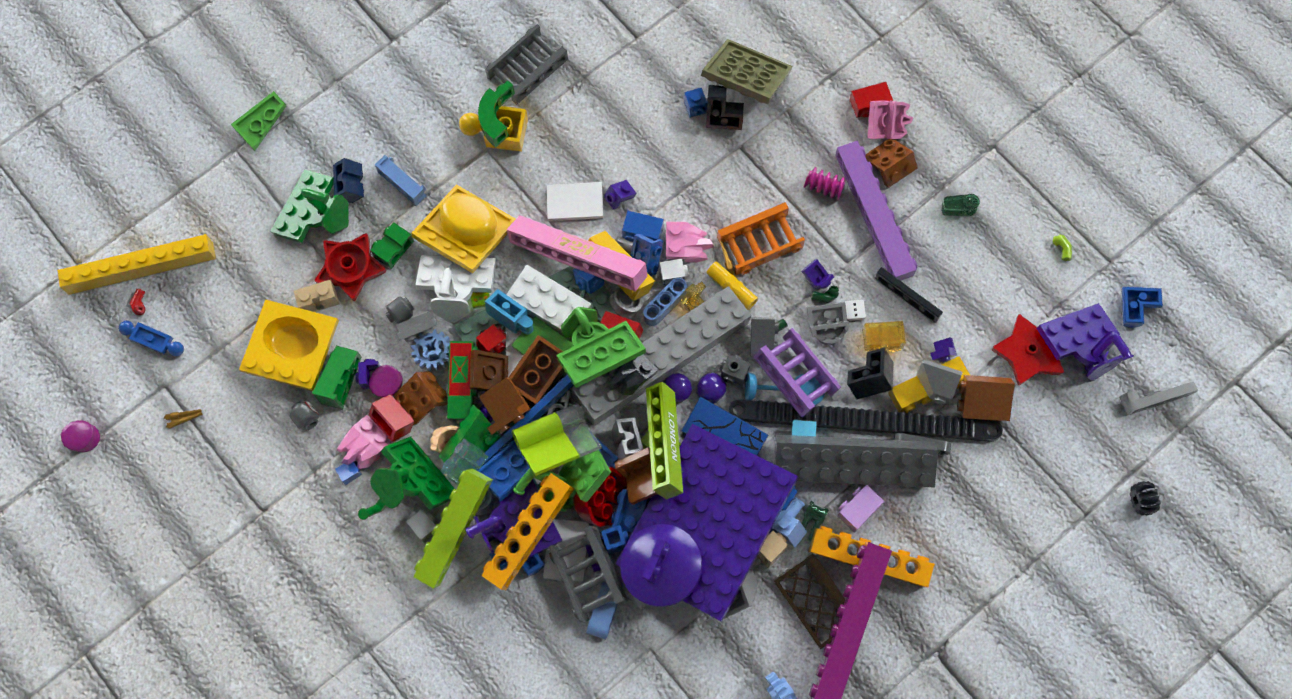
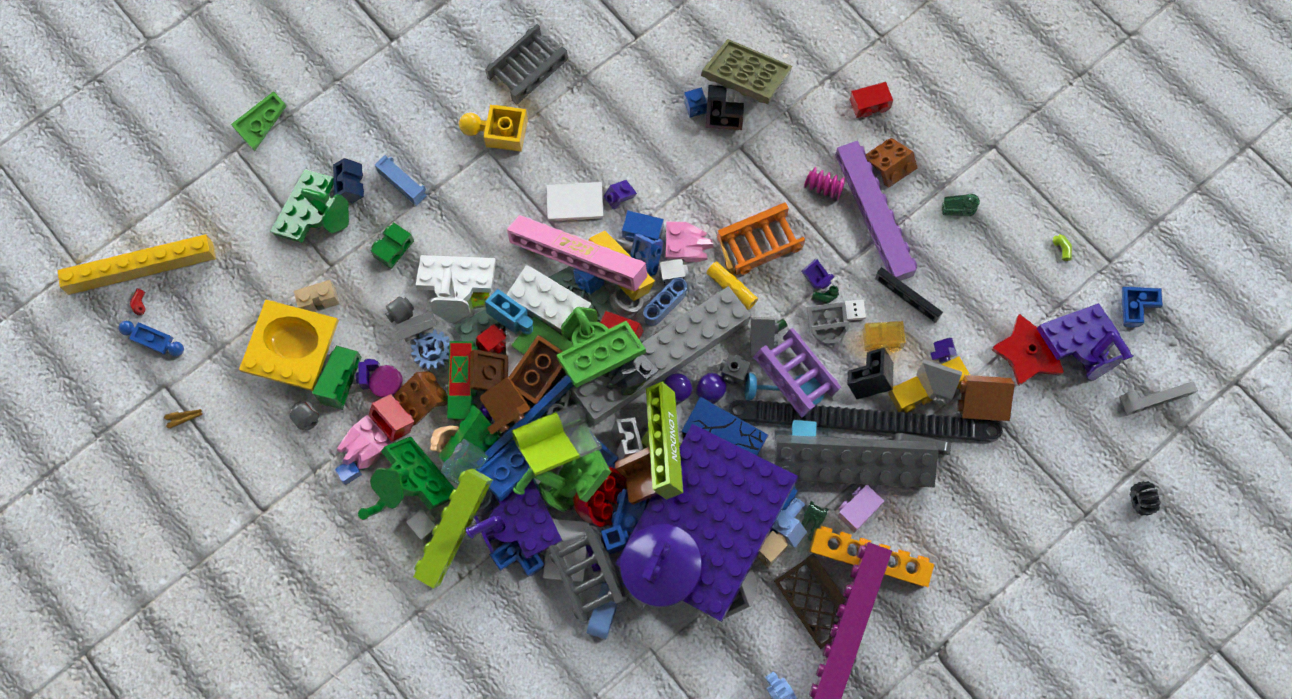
magenta piece [61,420,100,452] -> none
red plate [315,233,386,301] -> none
yellow piece [411,184,516,273] -> none
green arch [478,81,515,148] -> none
light orange brick [481,473,574,591] -> none
clear yellow bracket [681,281,706,311] -> none
bright pink plate [867,101,913,139] -> none

